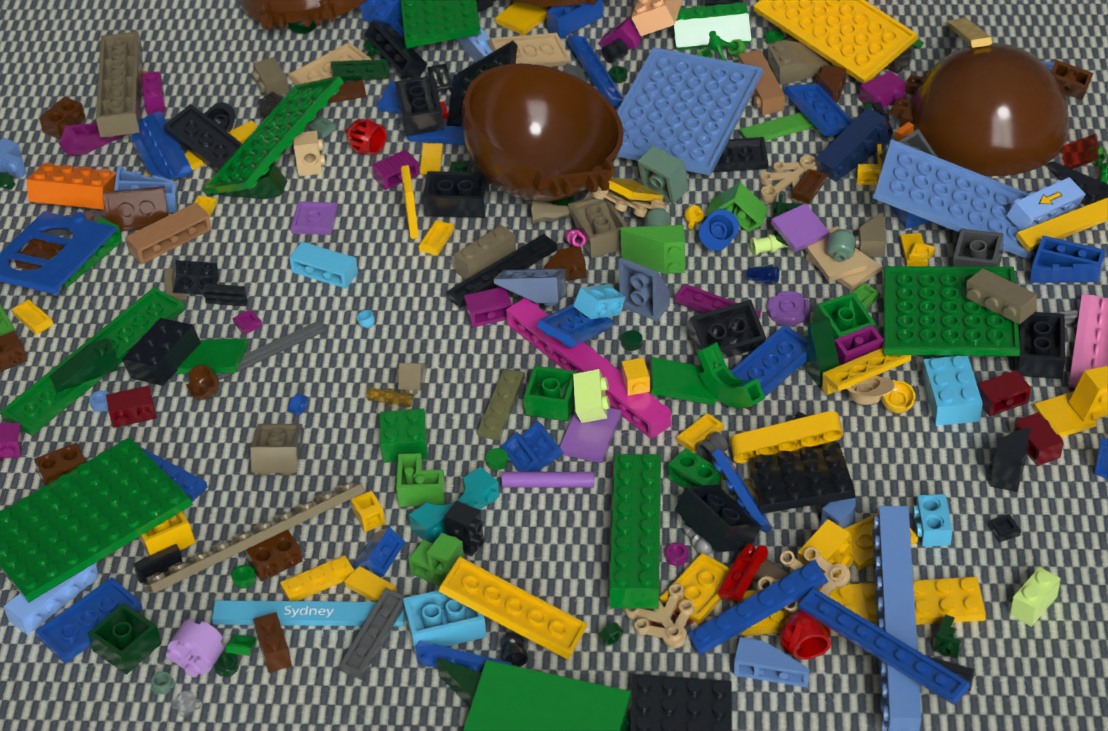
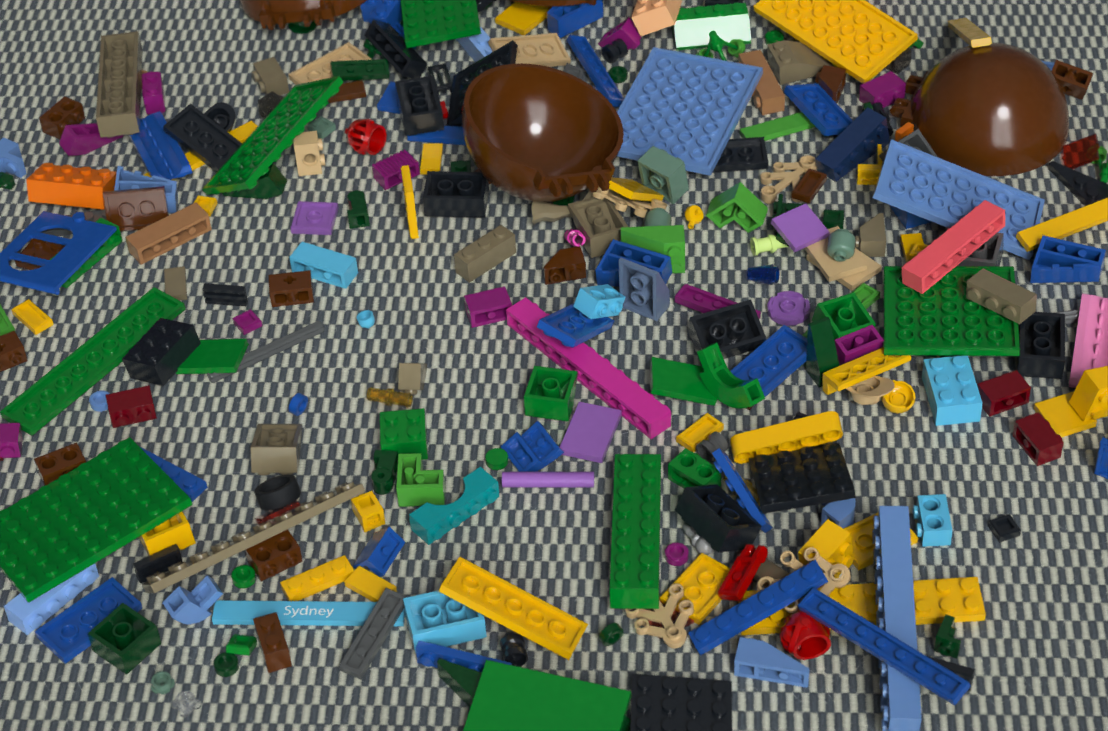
dark green slope [50,338,119,392] -> none
lavender brick [166,619,225,677] -> none
black brick [172,260,218,295] -> none
reddish brown hair [186,364,219,401] -> none
bright green brick [408,533,464,587] -> none
yellow tile [419,220,455,256] -> none
black brick [444,500,485,557] -> none
black plate [446,234,558,308] -> none
olive plate [478,369,525,441] -> none
sand blue slope [494,268,567,306] -> none
yellowish green brick [573,369,610,423] -> none
dark green tile [621,330,643,351] -> none
yellow brick [622,358,650,396] -> none
blue piece [699,209,739,251] -> none
black slope [987,427,1031,492] -> none
light blue brick [1006,177,1086,231] -> none
yellowish green brick [1011,567,1061,627] -> none
none -> medium blue brick [162,575,223,624]
none -> black tyre [254,474,301,511]
none -> clear red piece [255,500,300,524]
none -> reddish brown brick [269,270,314,307]
none -> dark green leg [347,190,370,229]
none -> dark green leg [371,450,398,495]
none -> blue wedge [595,239,672,287]
none -> dark green tile [823,209,844,229]
none -> coral brick [901,200,1005,294]

